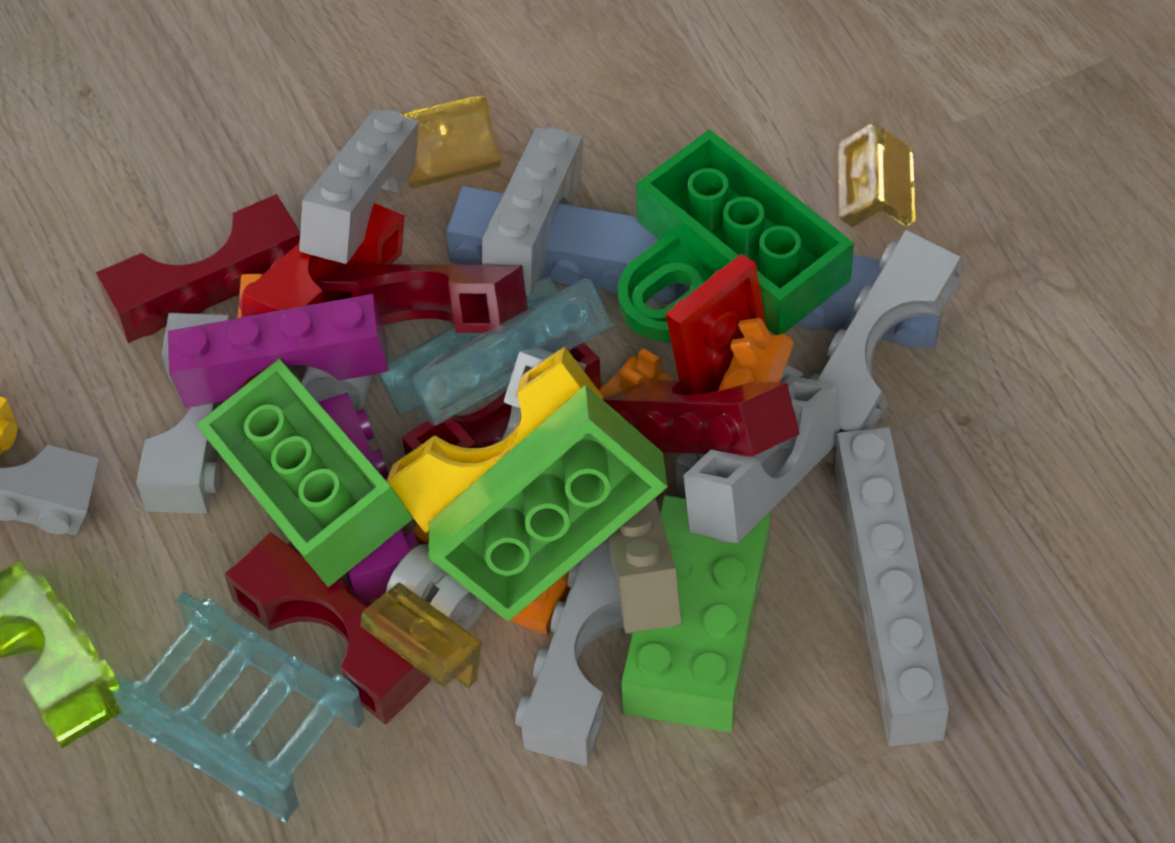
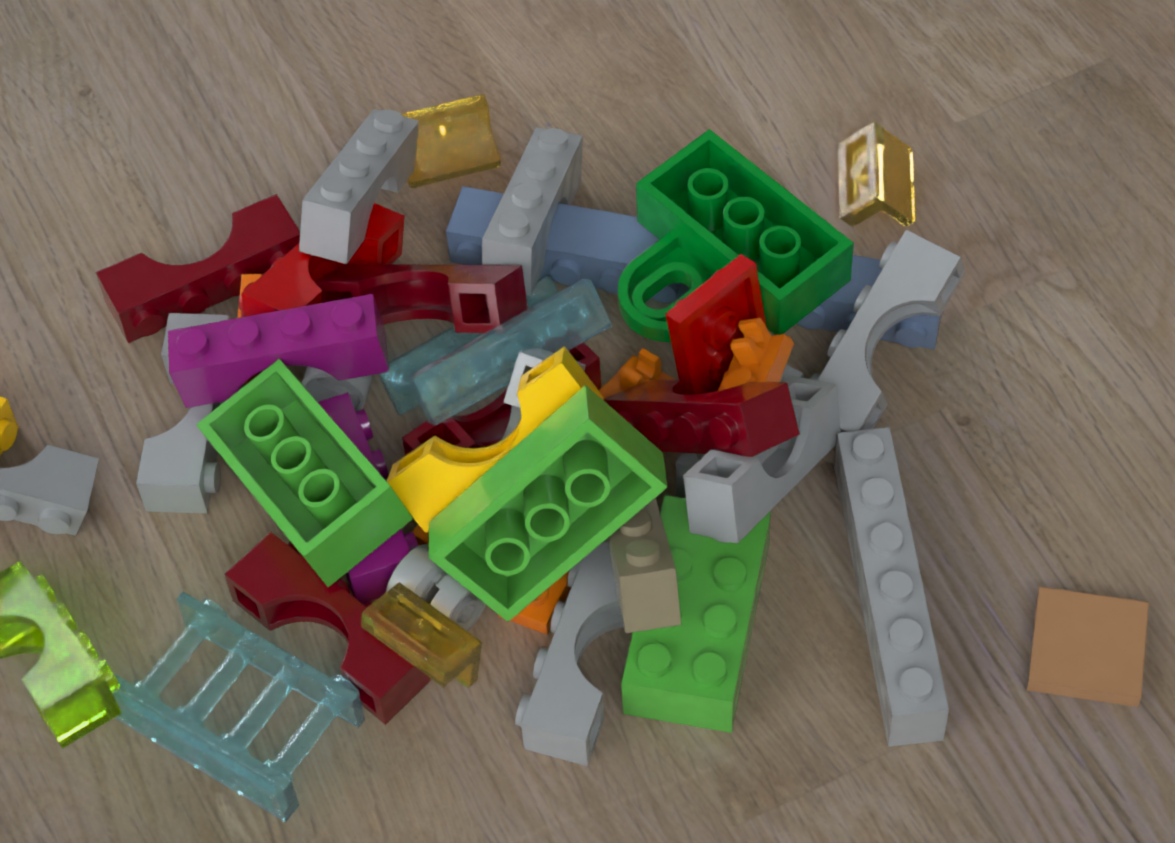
none -> medium nougat tile [1027,586,1149,707]

